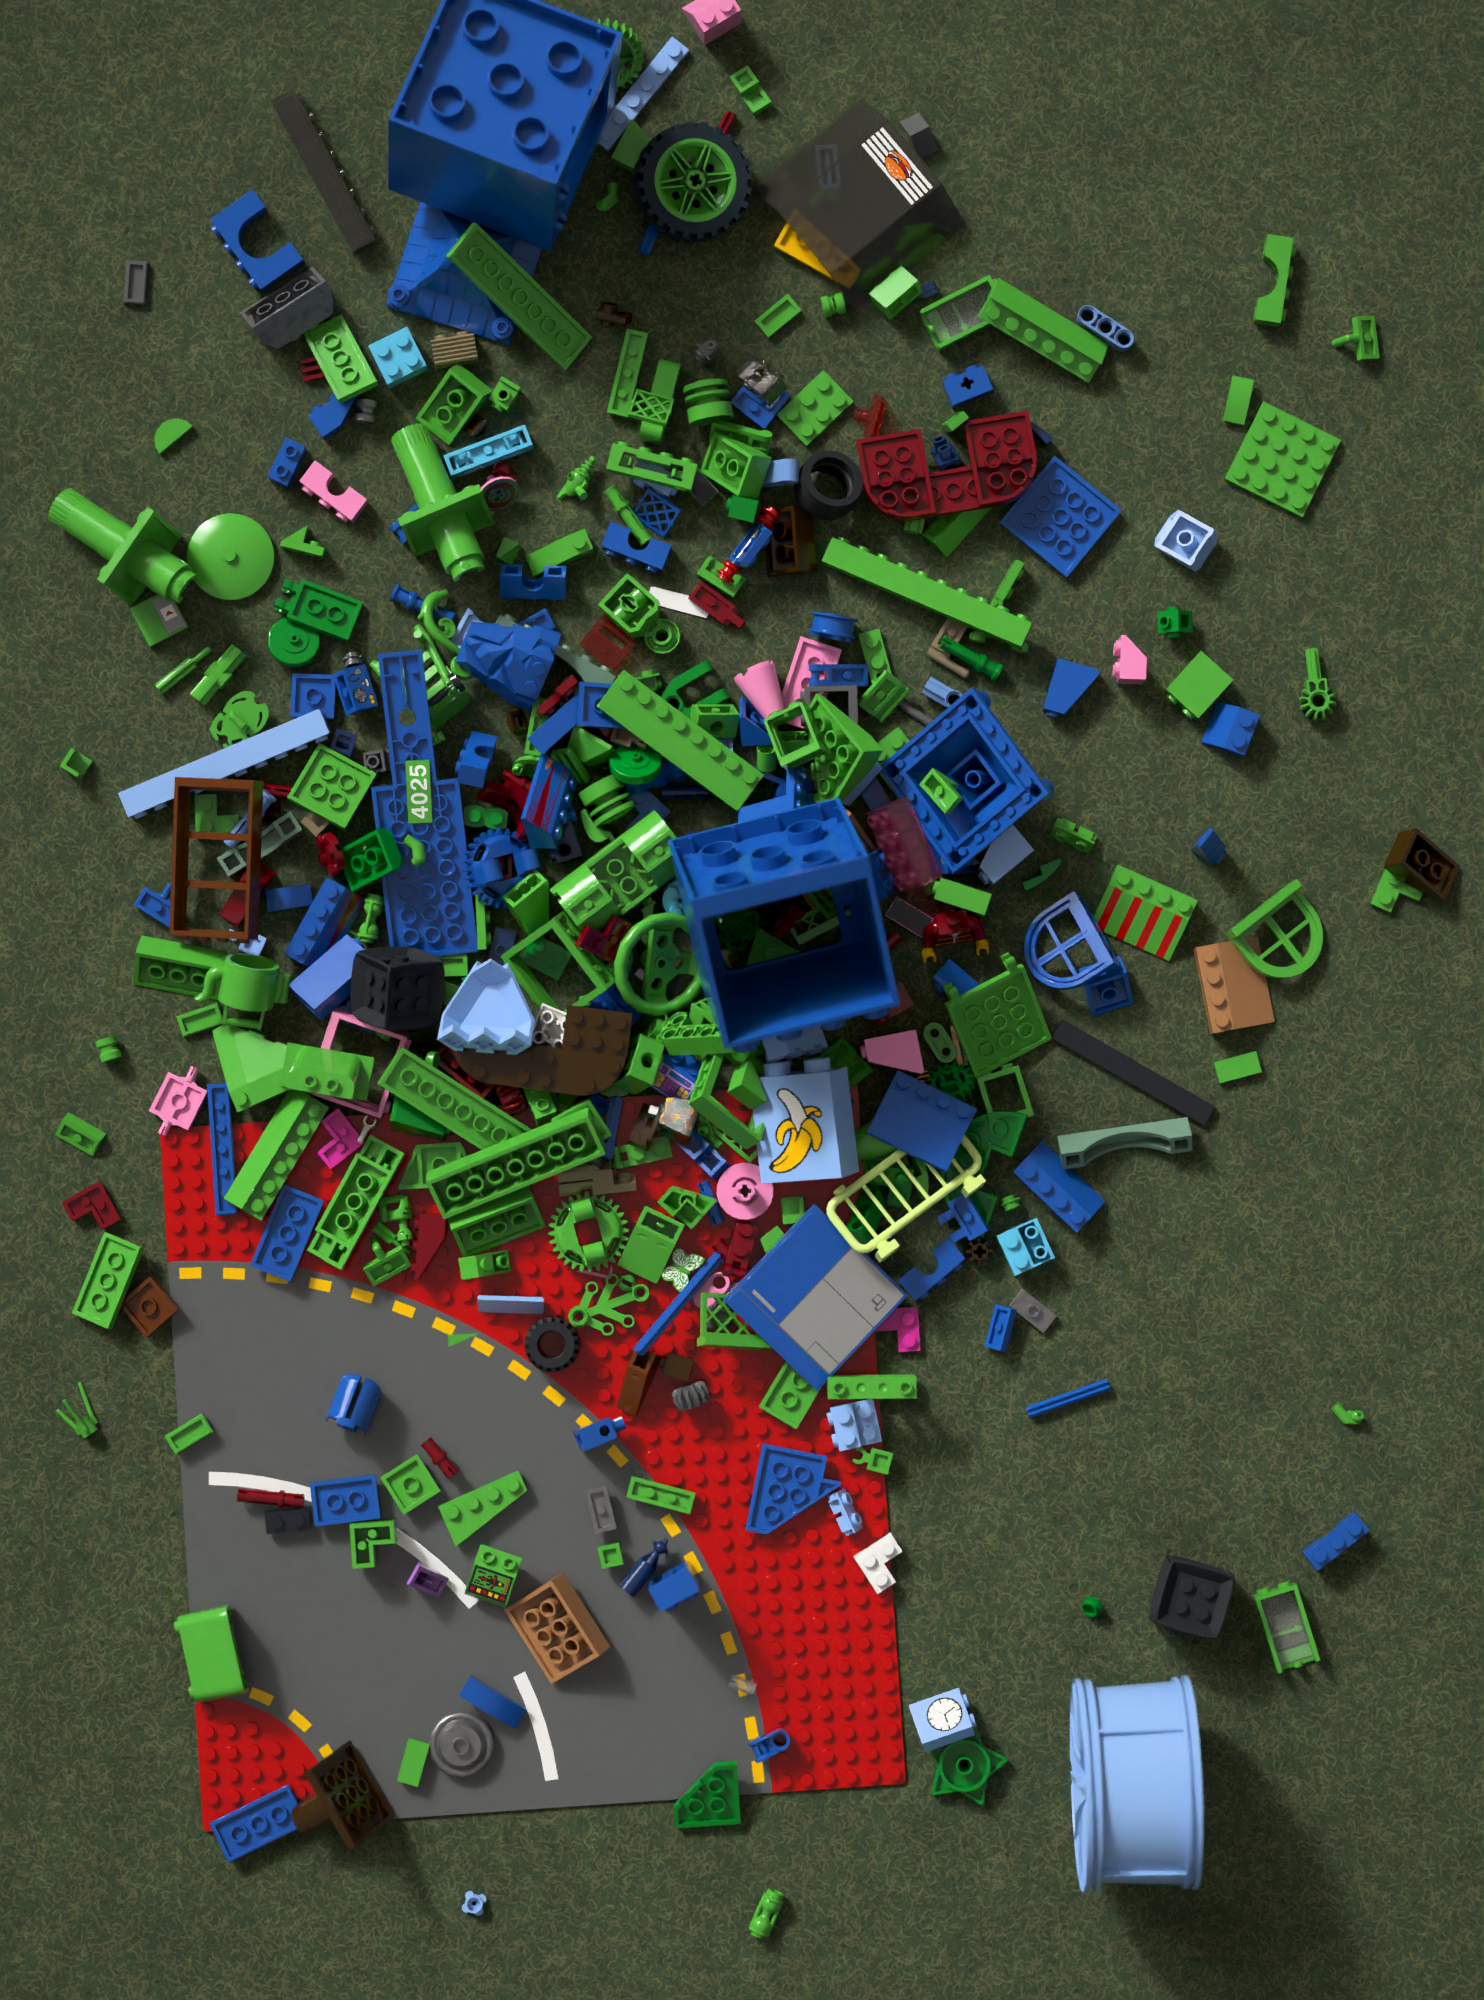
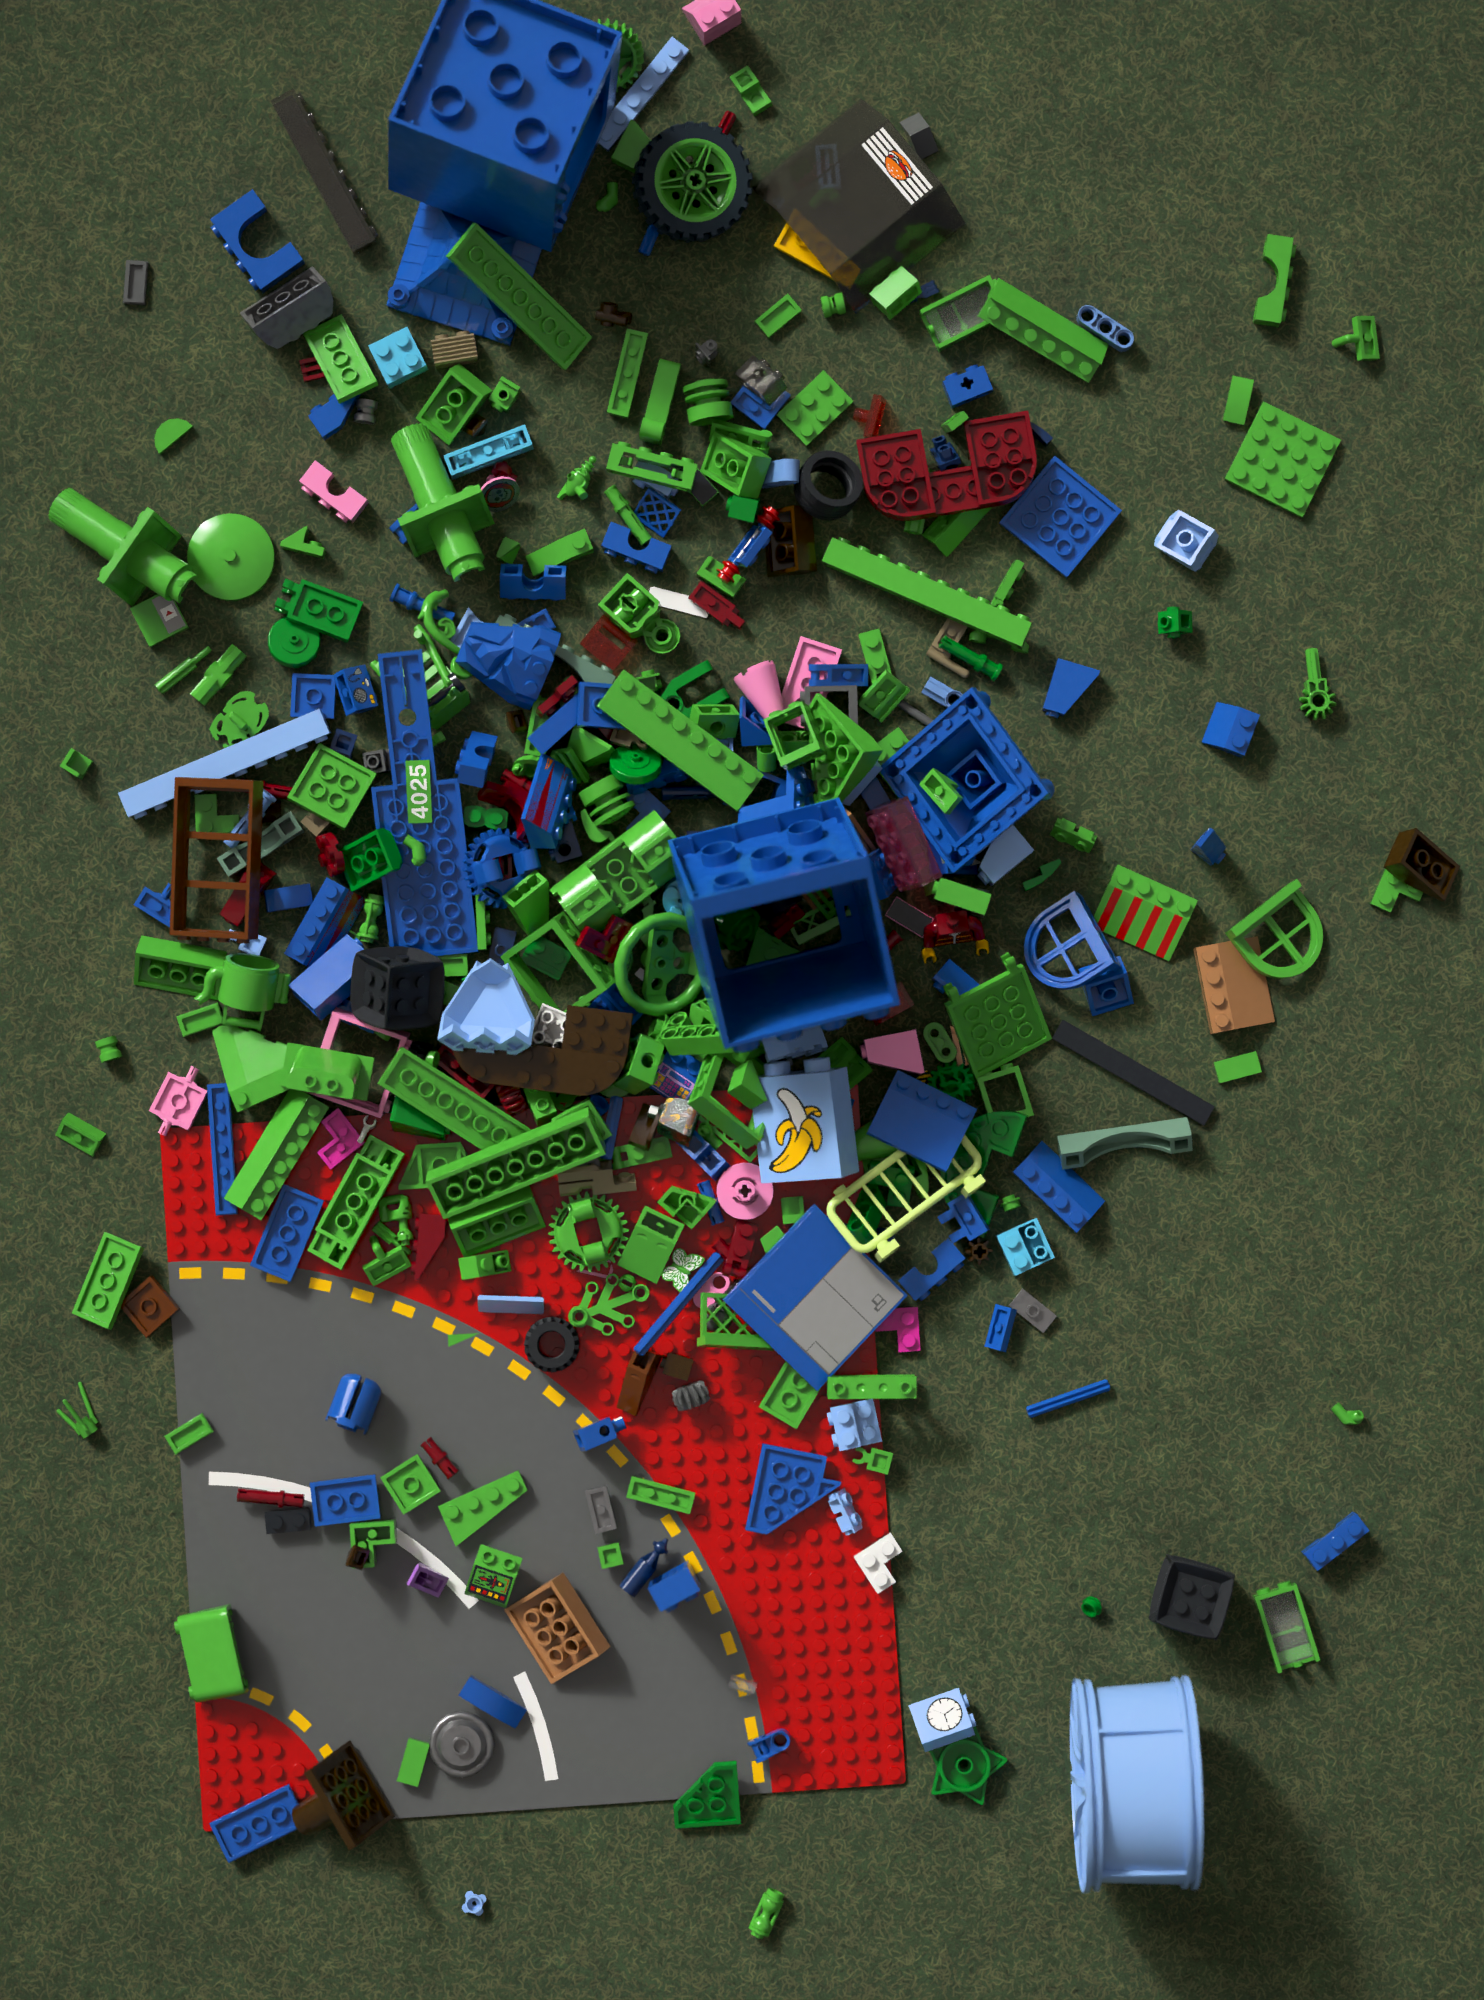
dark red plate [62,1181,122,1230] -> none
blue brick [267,438,308,490] -> none
dark grey plate [342,652,364,668] -> none
bright green window [628,389,675,427] -> none
blue wheel [808,611,859,643] -> none
bright pink slope [1112,635,1147,685] -> none
bright green brick [1164,651,1233,721] -> none
none -> dark brown slope [345,1545,370,1570]

